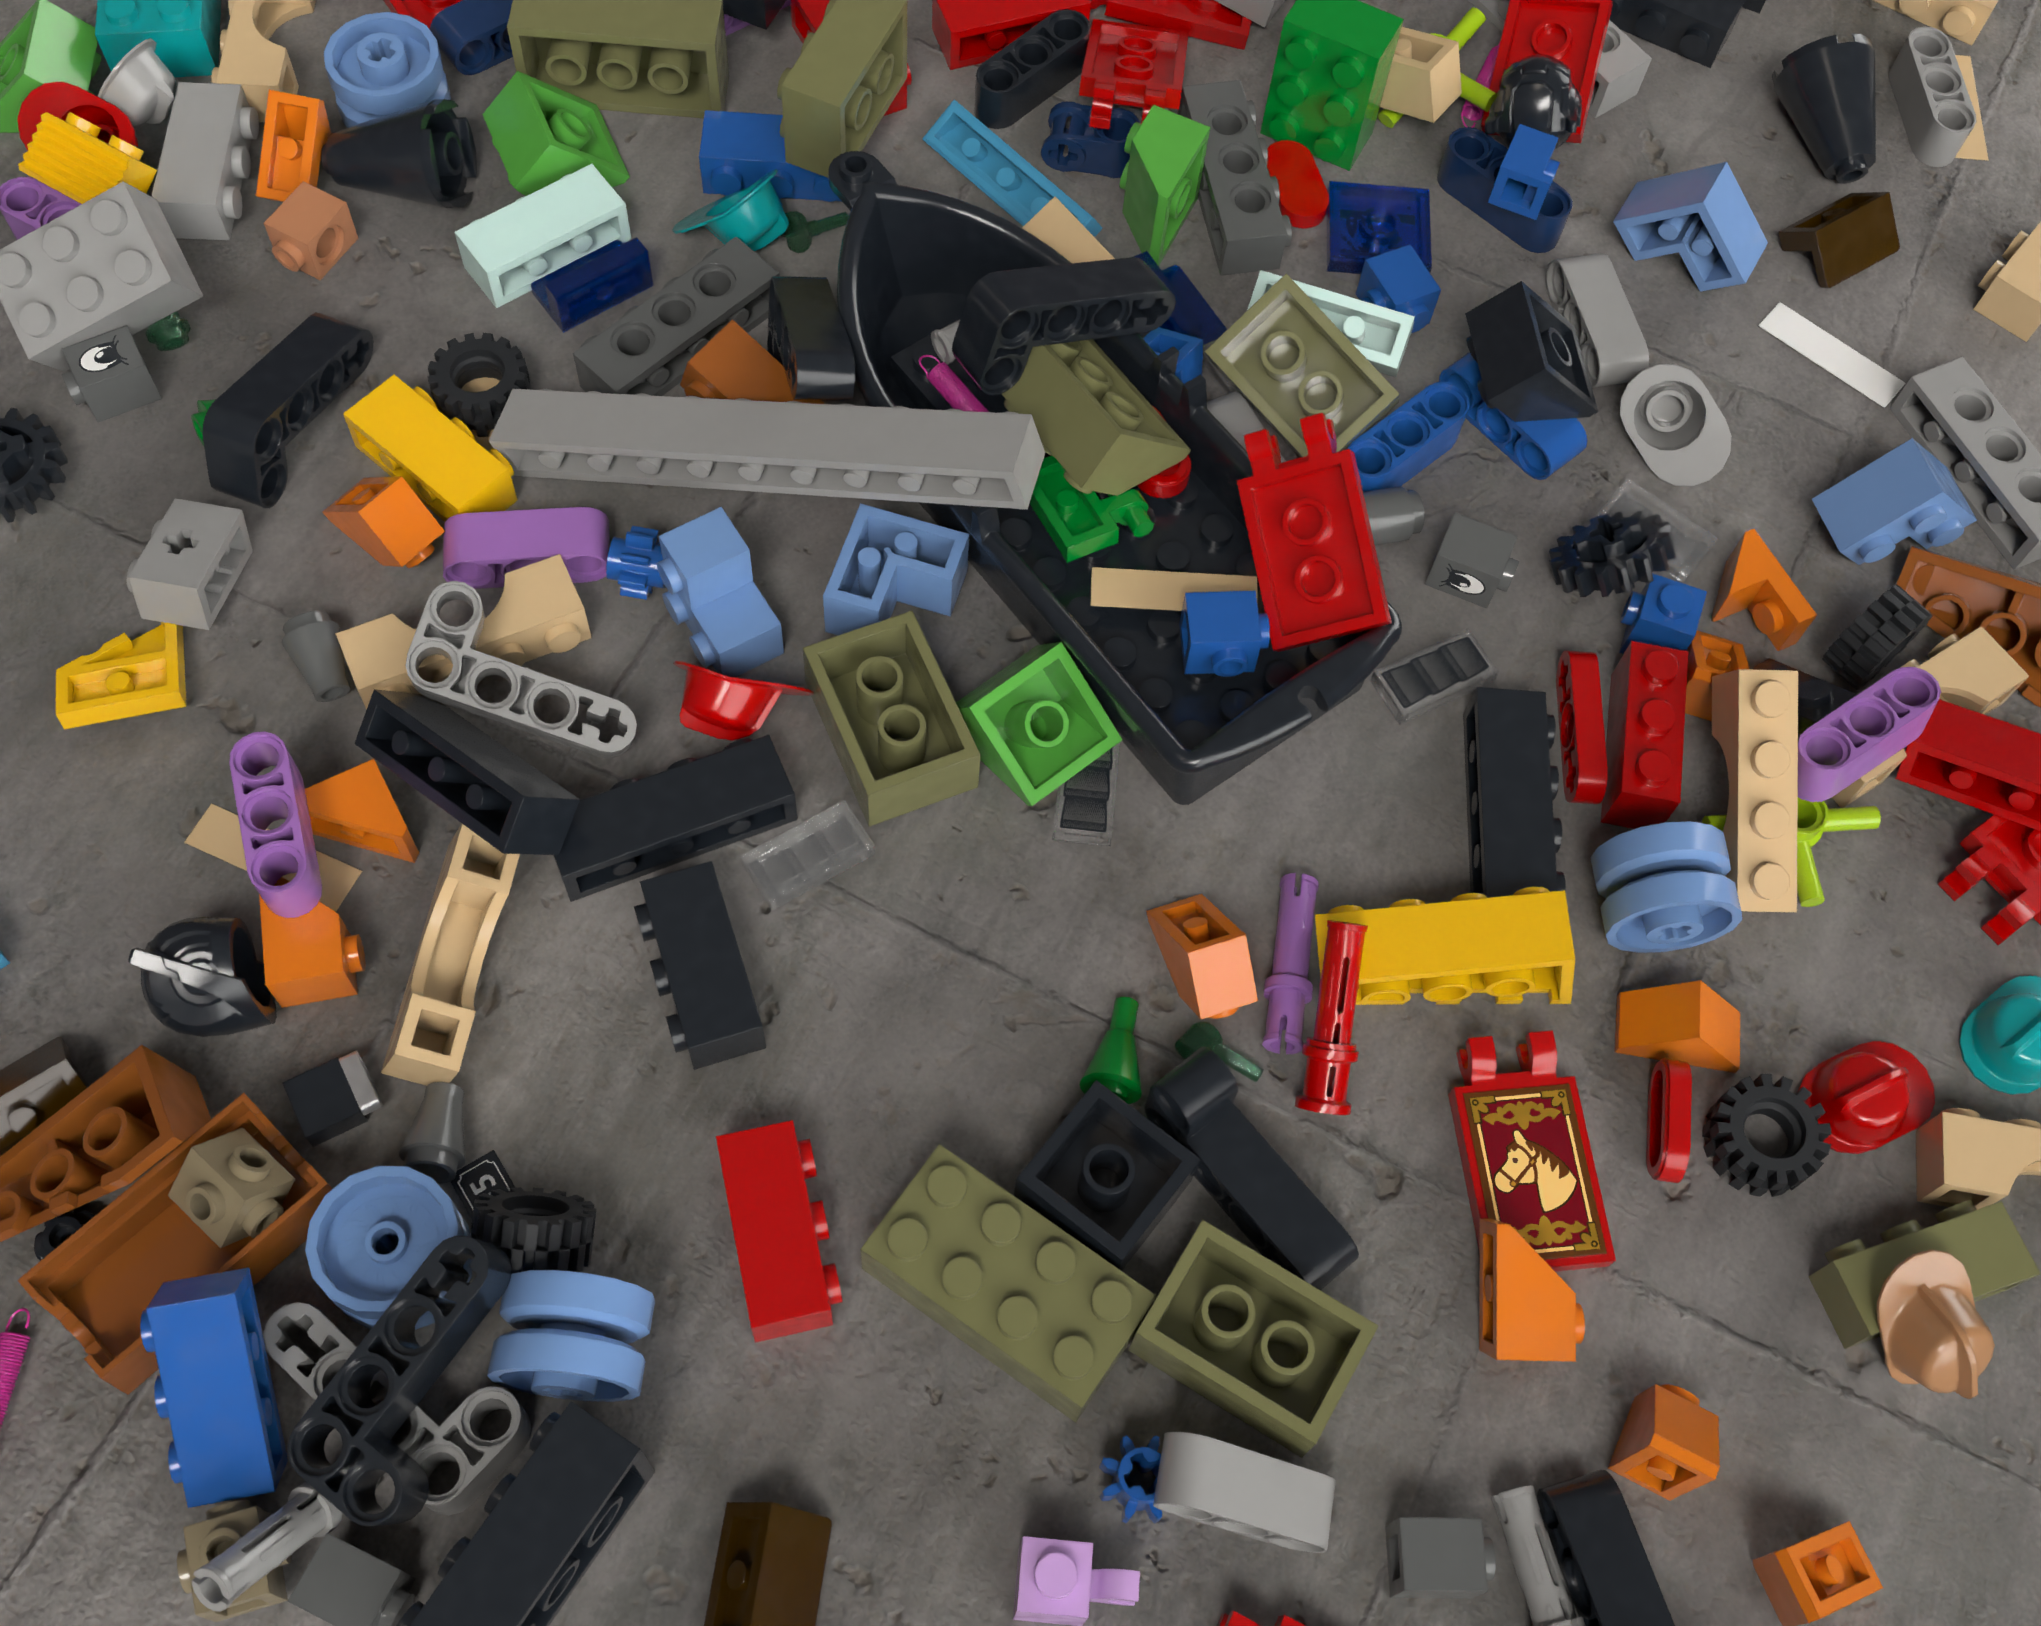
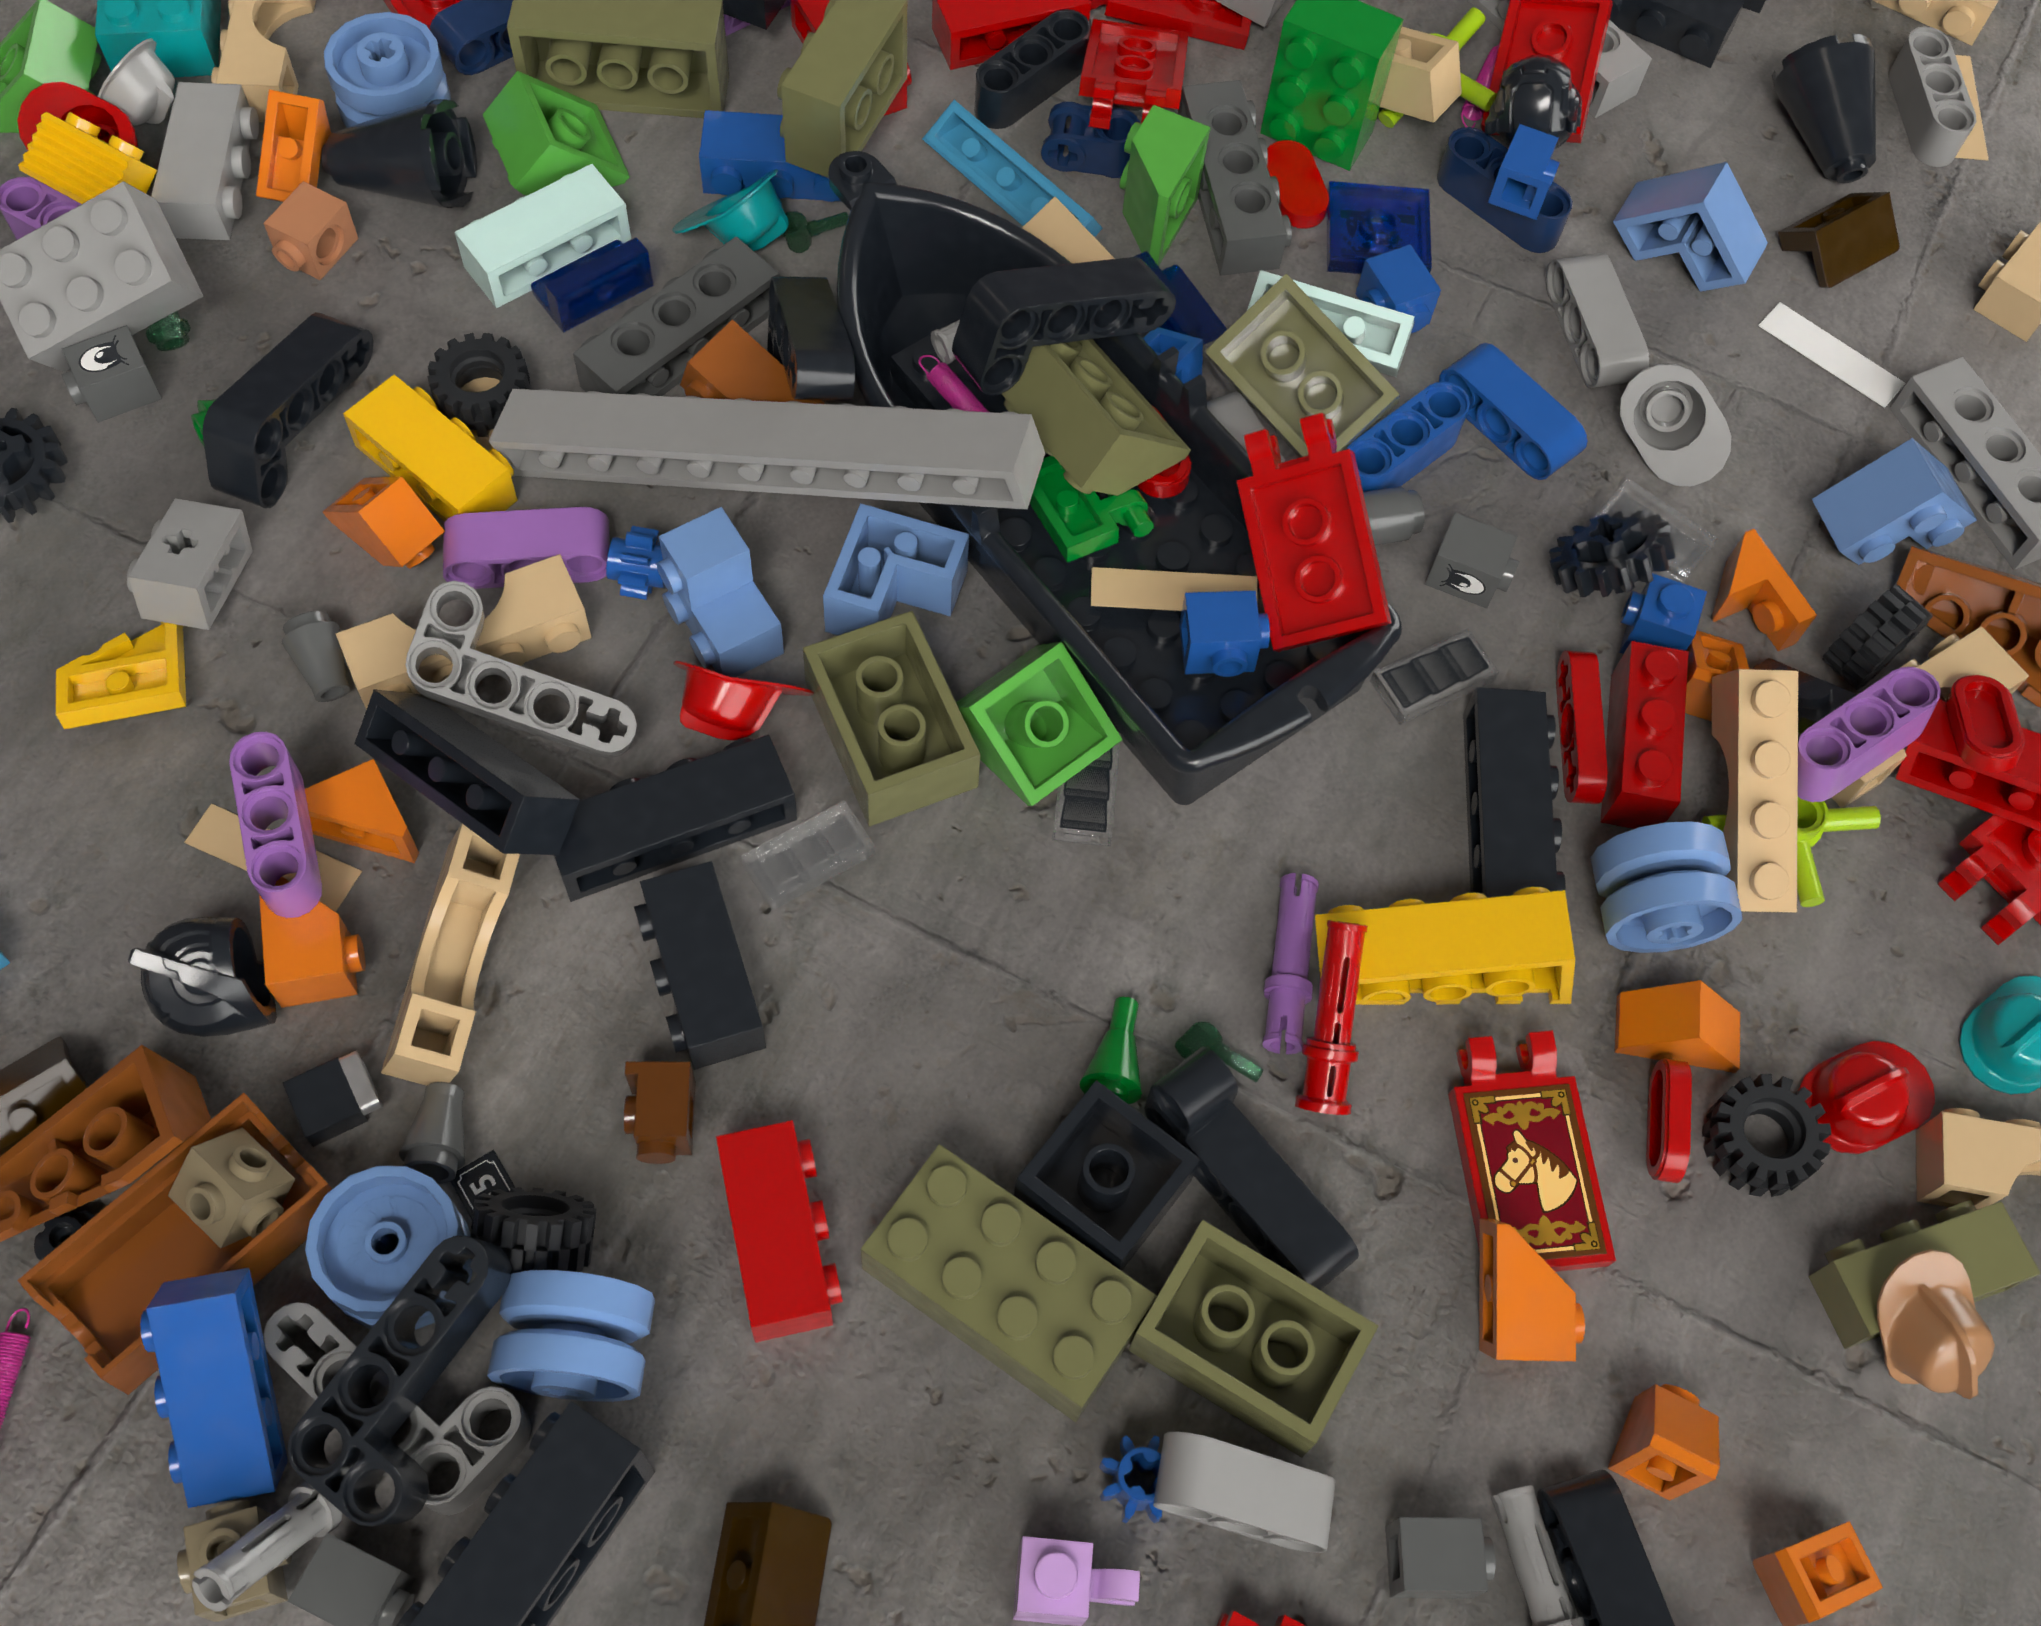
orange slope [1146,894,1258,1020] -> none
black slope [1465,281,1599,422] -> none
none -> reddish brown brick [624,1061,696,1164]
none -> red tile [1946,675,2025,773]

